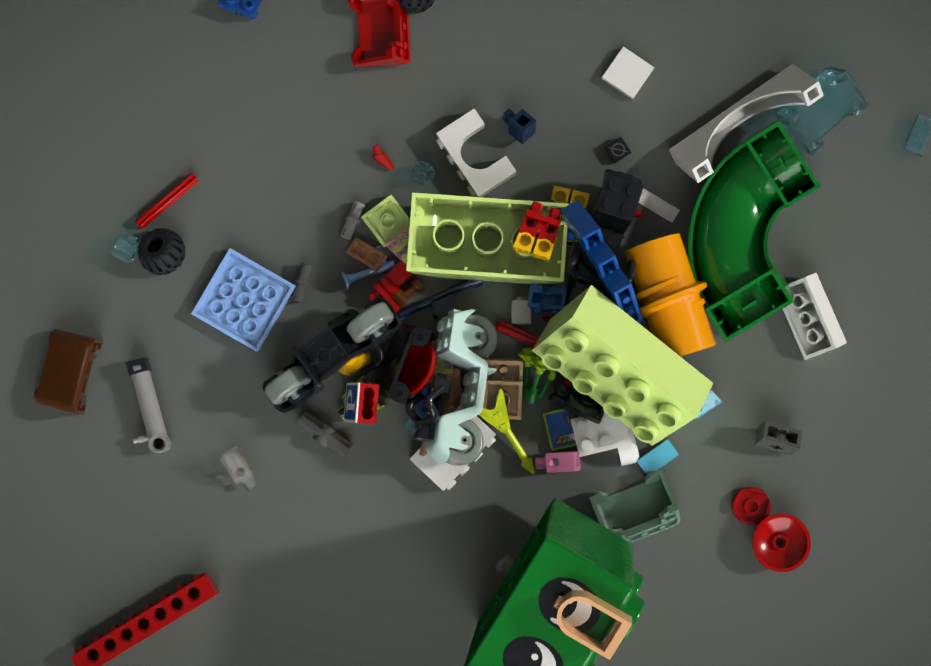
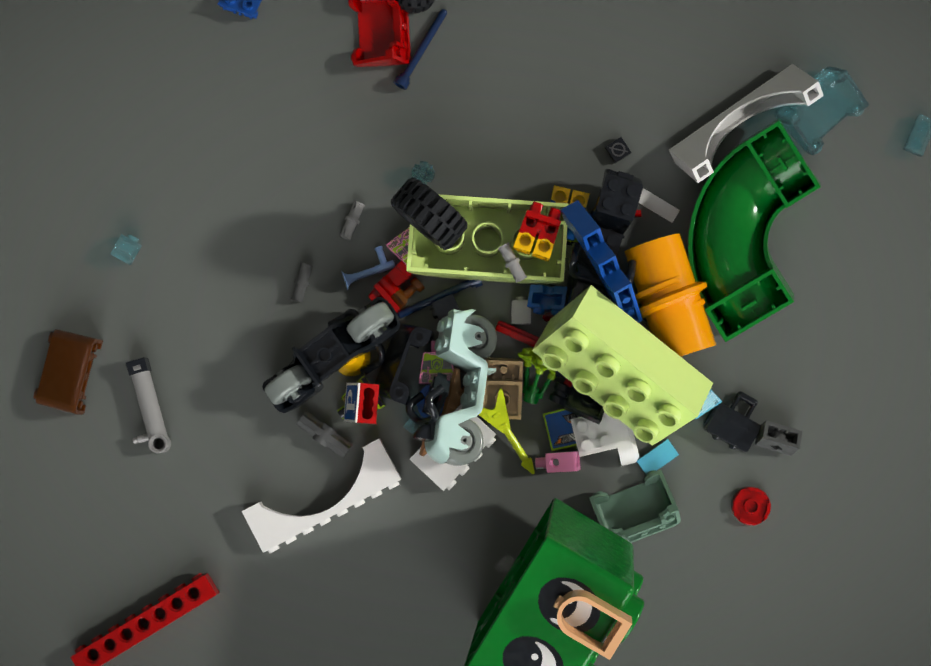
red axle [135,173,198,229] -> none
black wheel [138,228,185,275] -> none
light blue plate [191,248,296,352] -> none
clear torso [220,443,257,490] -> none
nougat plate [346,237,388,272] -> none
yellowish green plate [361,194,410,248] -> none
red bar [372,144,395,170] -> none
red dish [397,341,436,395] -> none
white arch [435,109,517,197] -> none
dark blue brick [503,109,536,144] -> none
white tile [601,46,655,100] -> none
red dish [752,513,811,572] -> none
white slope [783,273,847,360] -> none
none -> white arch [242,438,401,554]
none -> black tyre [391,177,467,250]
none -> dark blue piece [393,9,447,90]
none -> light grey pin [498,242,527,283]
none -> black piece [703,391,761,452]

